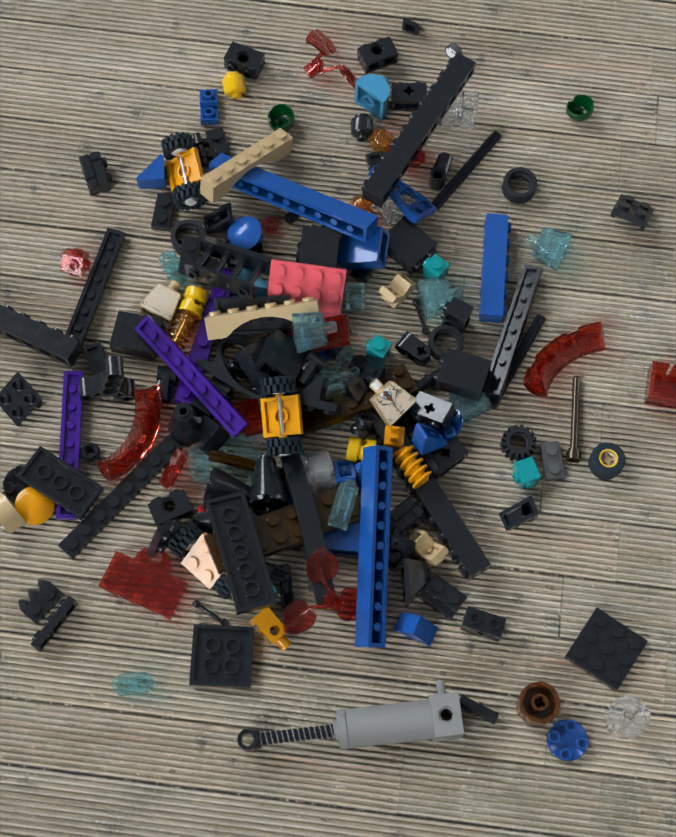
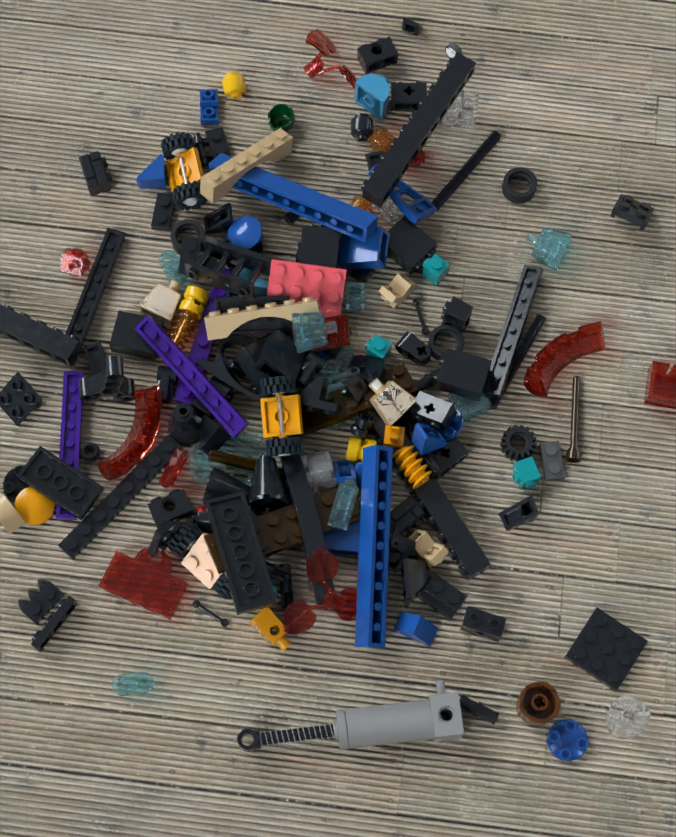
black plate [189,624,255,689] -> none
black brick [224,41,265,80] -> none
clear red plate [232,398,263,437] -> none
clear red plate [261,216,279,234] -> none
clear light blue torso [417,279,463,320] -> none
black piece [429,152,453,190] -> none
blue brick [479,213,511,323] -> none
dark green hair [566,95,594,122] -> none
black wheel [588,442,625,480] -> none

